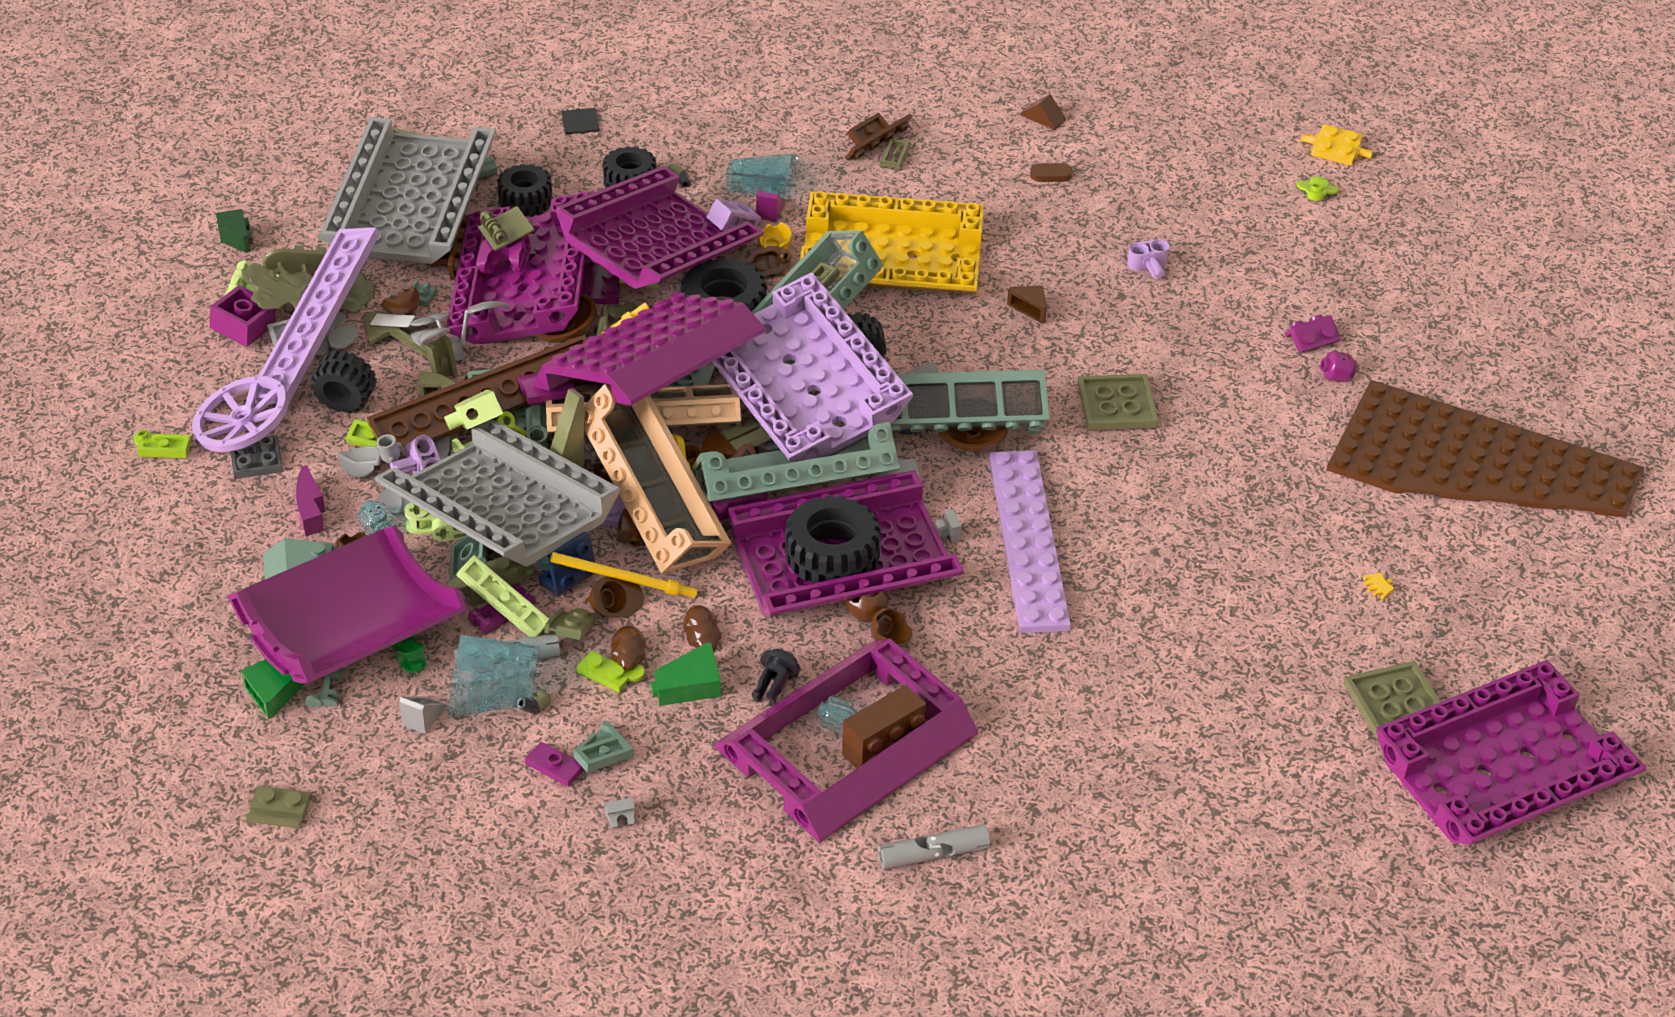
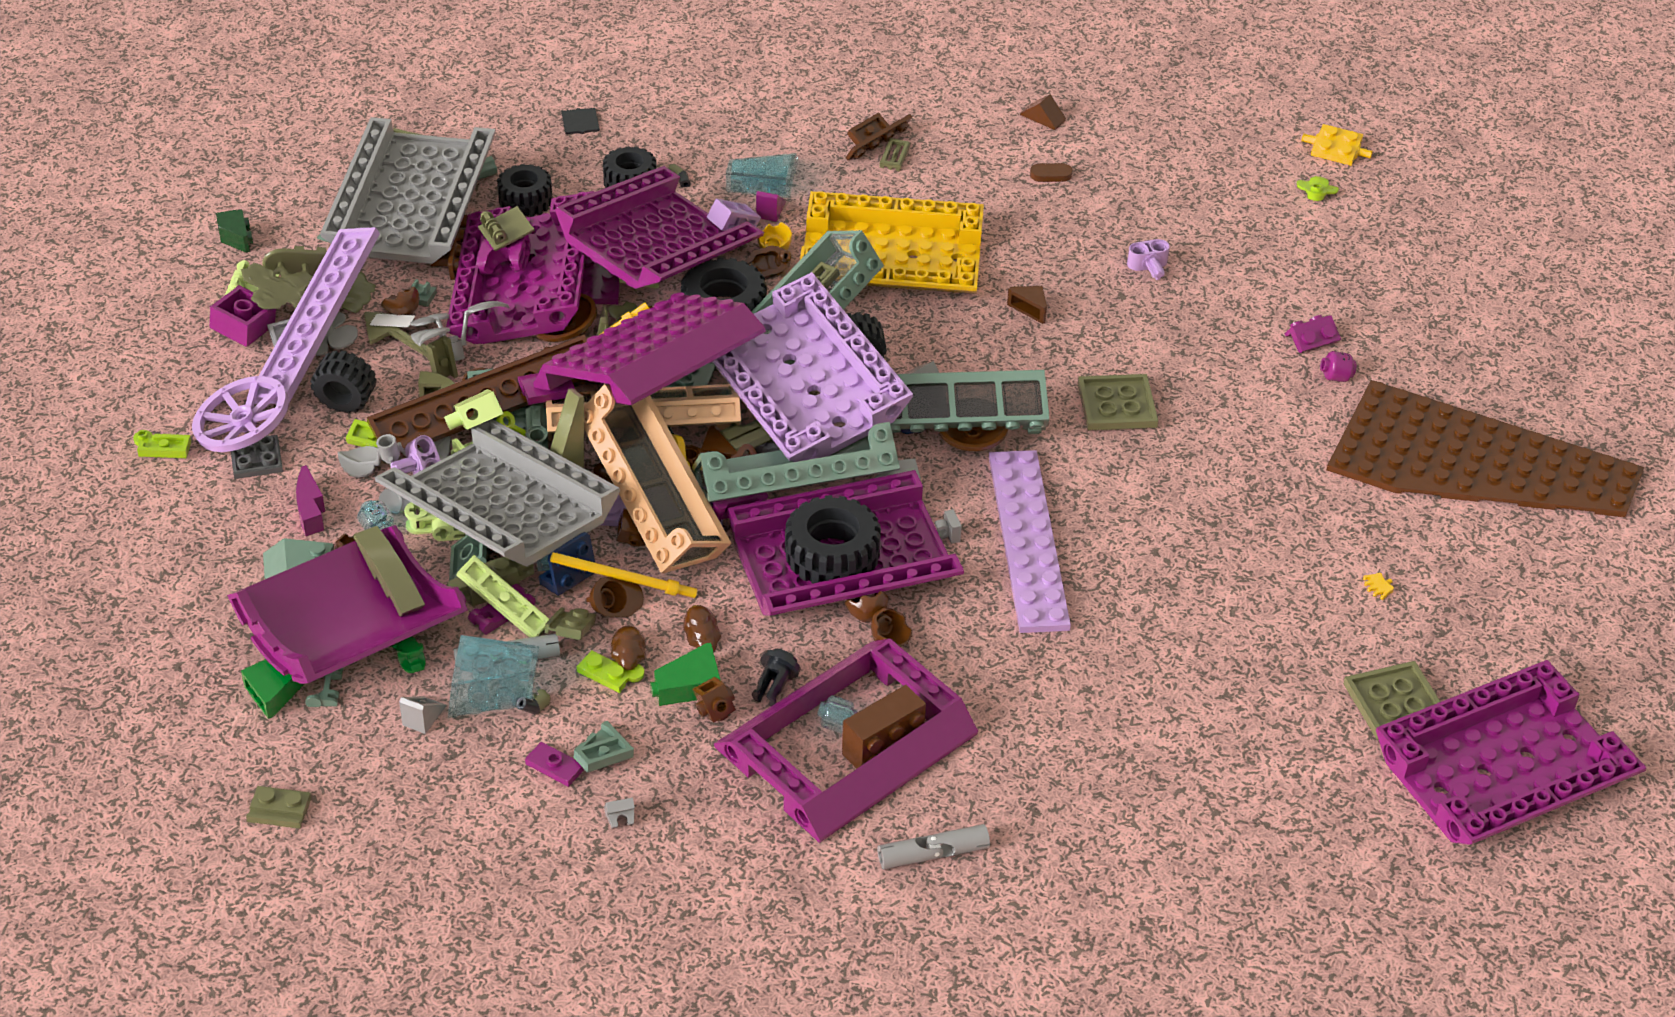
none -> olive slope [353,526,425,617]
none -> reddish brown brick [693,677,736,723]

